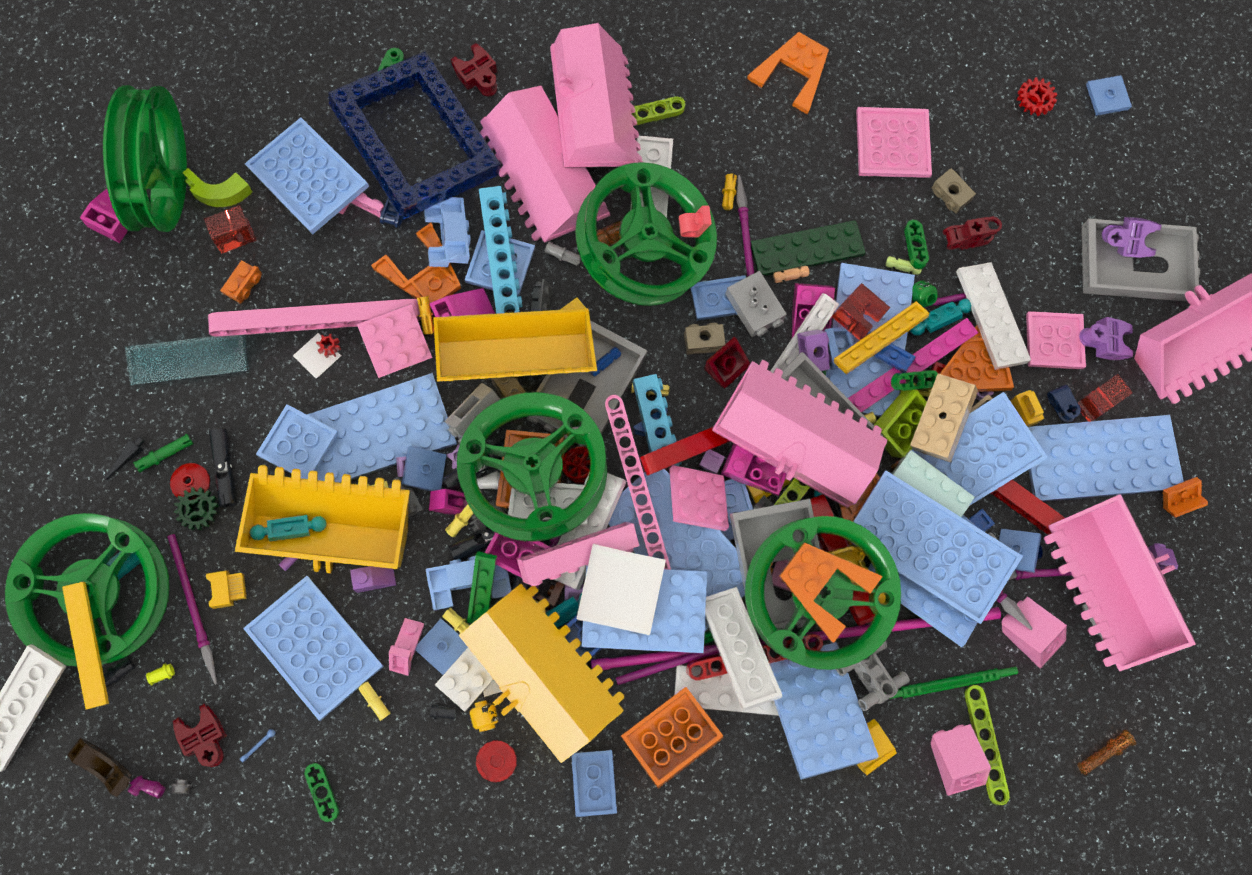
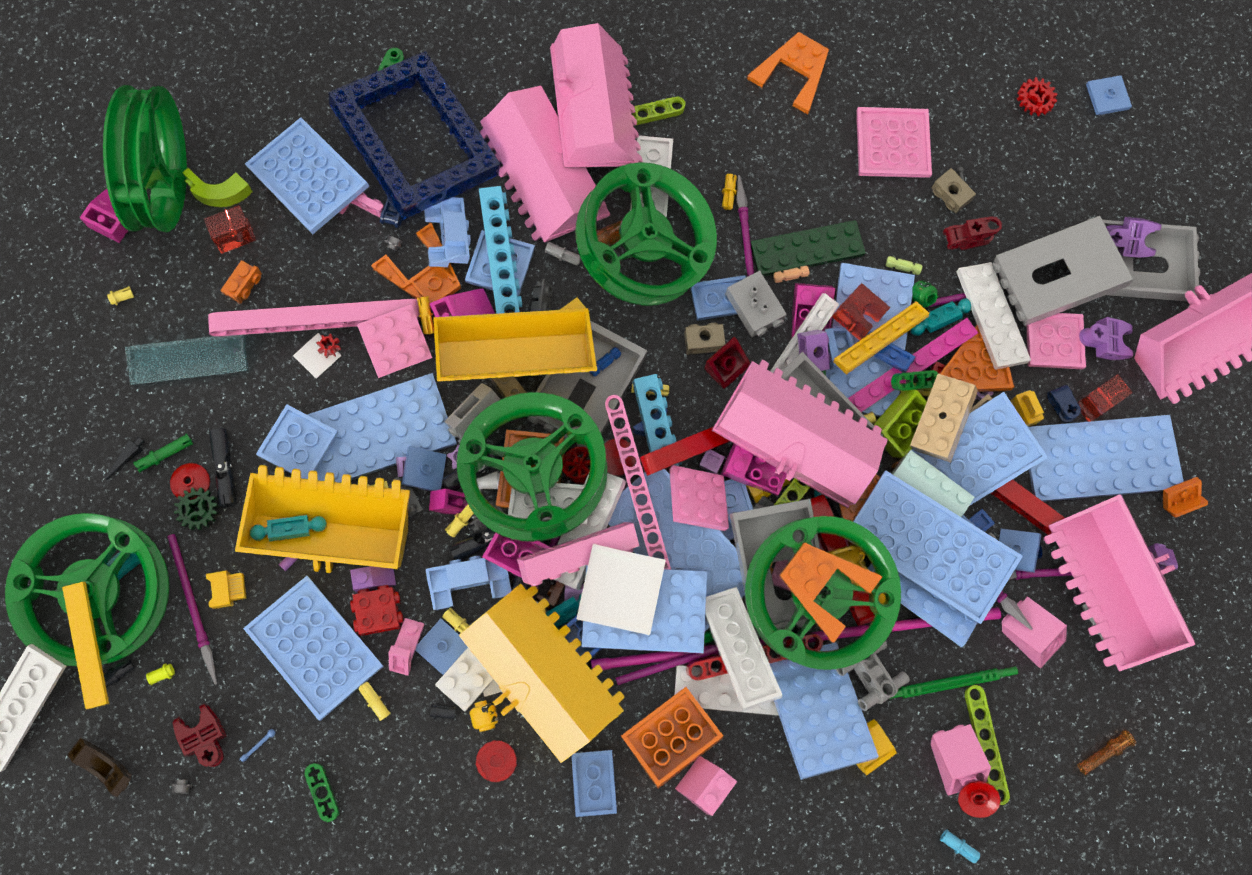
magenta arm [128,776,165,799] -> none
dark red piece [450,43,497,97] -> none
green plate [467,551,497,624] -> none
coral plate [679,206,712,237] -> none
green beam [904,220,929,269] -> none
none -> light yellow pin [107,286,134,305]
none -> red brick [350,585,404,636]
none -> flat silver plate [385,236,403,251]
none -> red tile [604,439,636,477]
none -> bright pink slope [675,756,737,816]
none -> medium azure axle [940,830,980,863]
none -> red dish [958,781,1000,818]
none -> light grey panel [993,216,1133,326]

